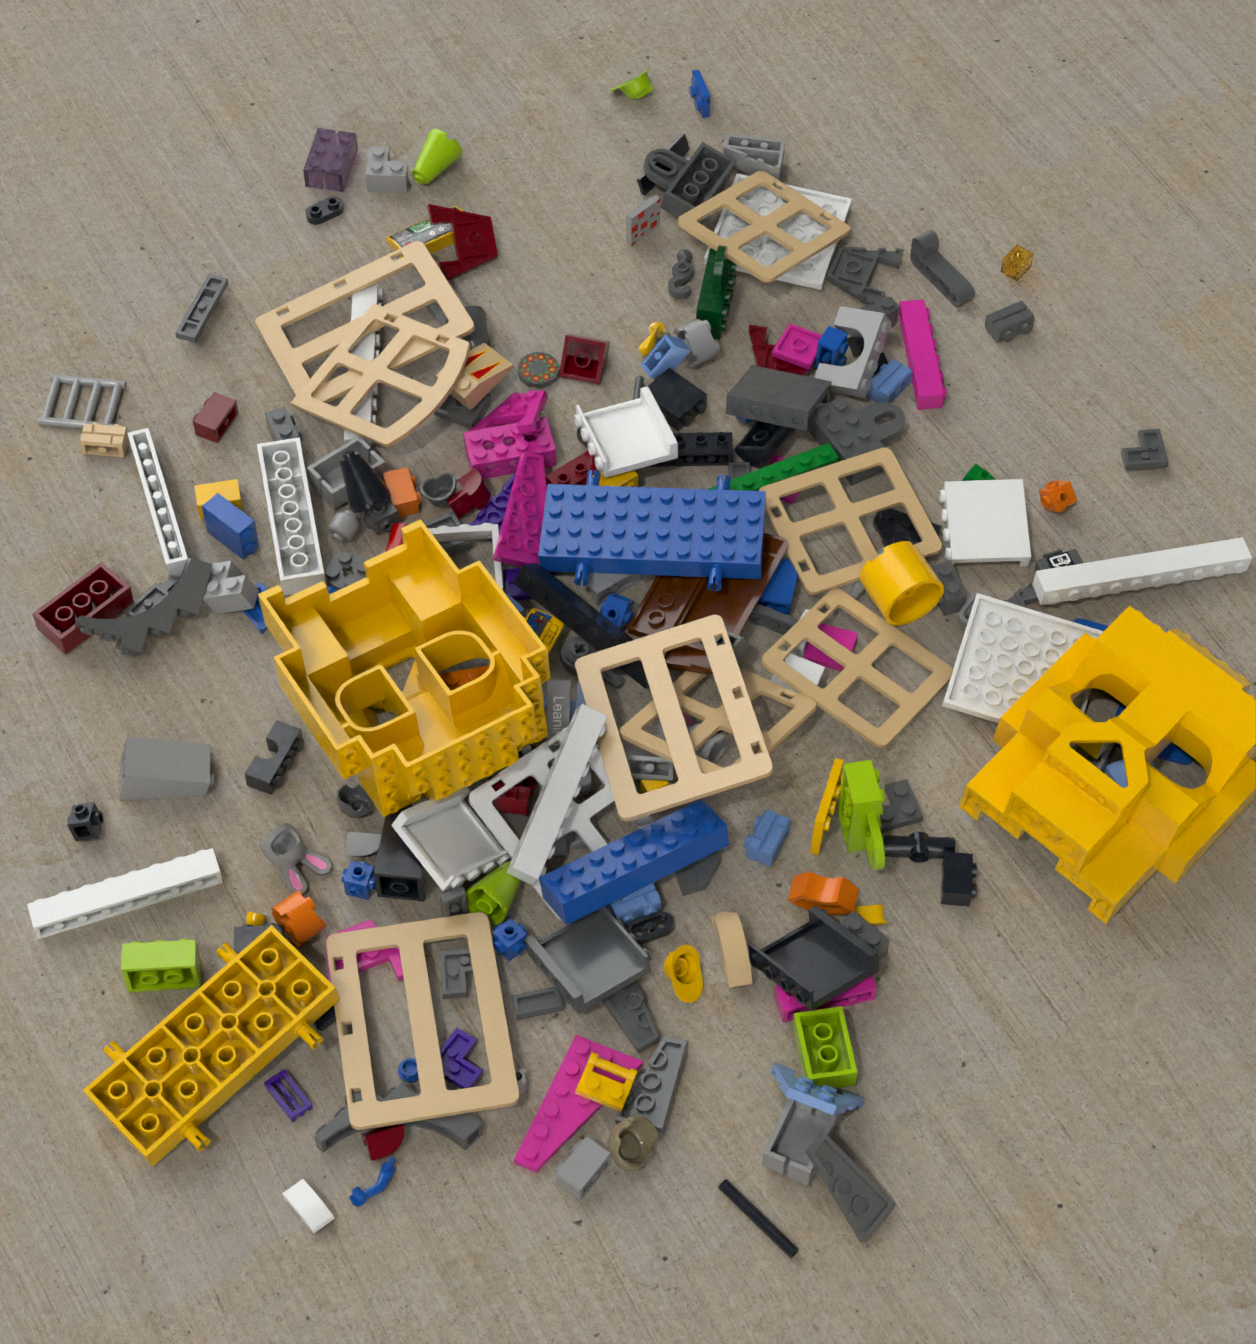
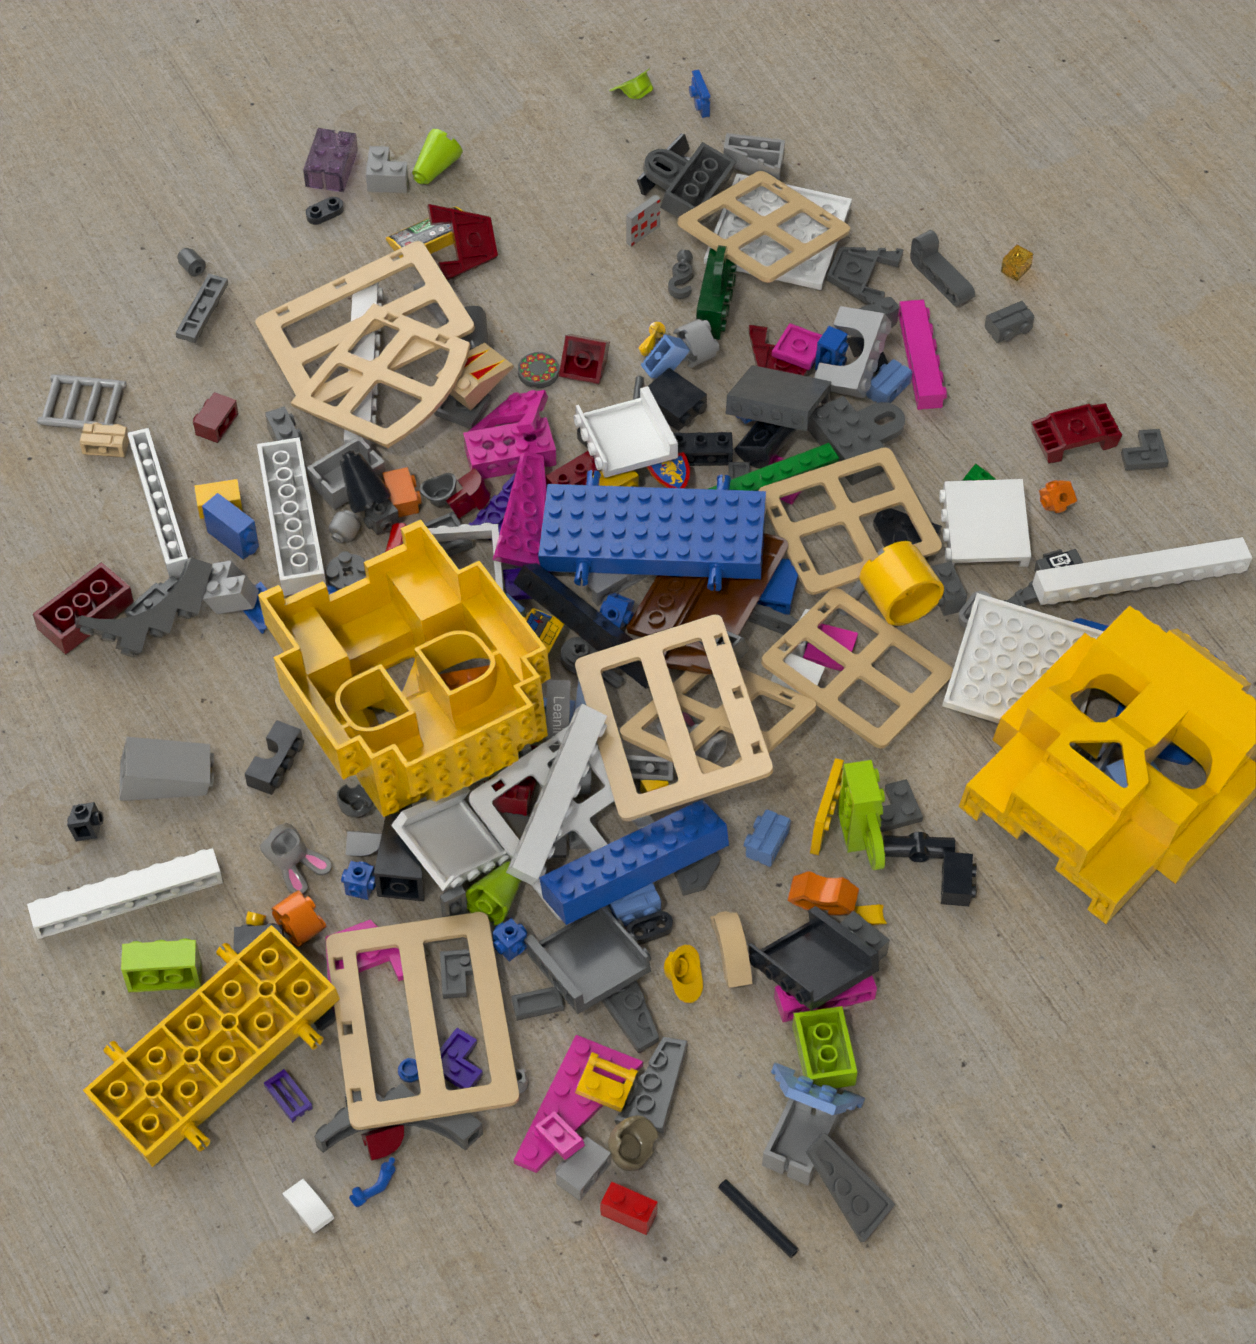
none -> dark grey brick [177,248,206,276]
none -> dark pink plate [535,1111,585,1160]
none -> red brick [600,1181,658,1235]
none -> shield [646,452,690,489]
none -> dark red plate [1031,403,1123,463]

